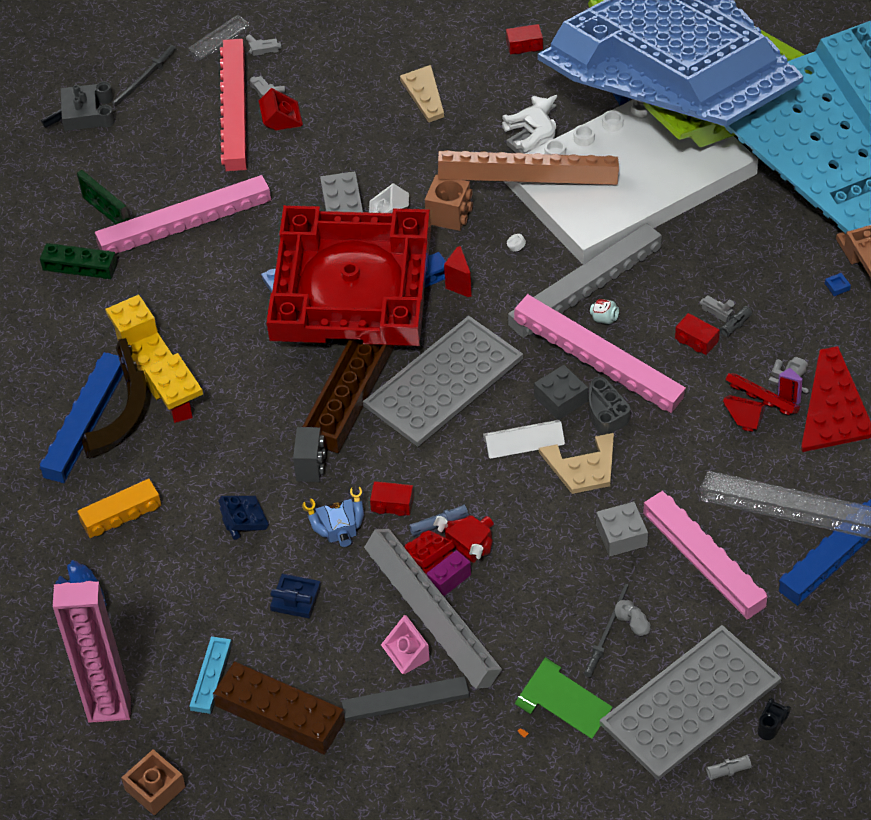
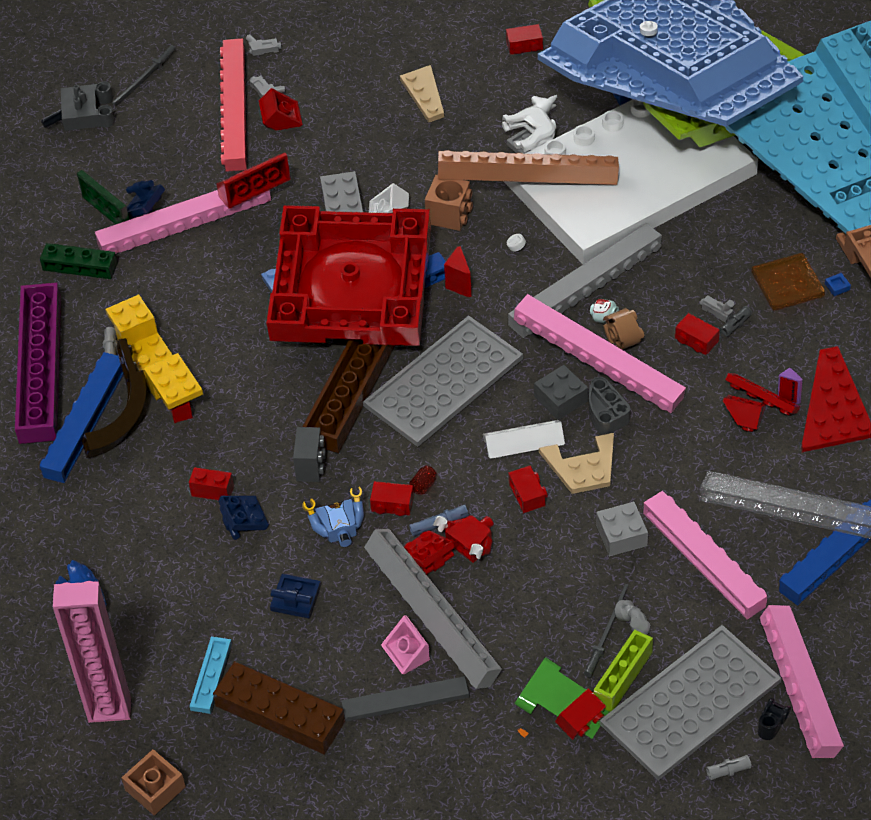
light orange brick [77,479,161,538] -> none
clear plate [188,15,249,61] -> none
magenta brick [427,550,471,596] -> none
light grey piece [769,357,809,393] -> none
none -> magenta brick [15,283,61,444]
none -> light grey pin [103,327,118,355]
none -> dark blue plate [126,180,165,218]
none -> red brick [189,467,234,500]
none -> red slope [216,153,290,209]
none -> clear red brick [409,465,437,494]
none -> red brick [508,466,547,513]
none -> red brick [555,688,606,740]
none -> lime brick [594,629,653,712]
none -> medium nougat brick [603,308,644,350]
none -> white tile [640,21,658,36]
none -> clear orange plate [751,253,825,311]
none -> bright pink brick [760,605,844,758]

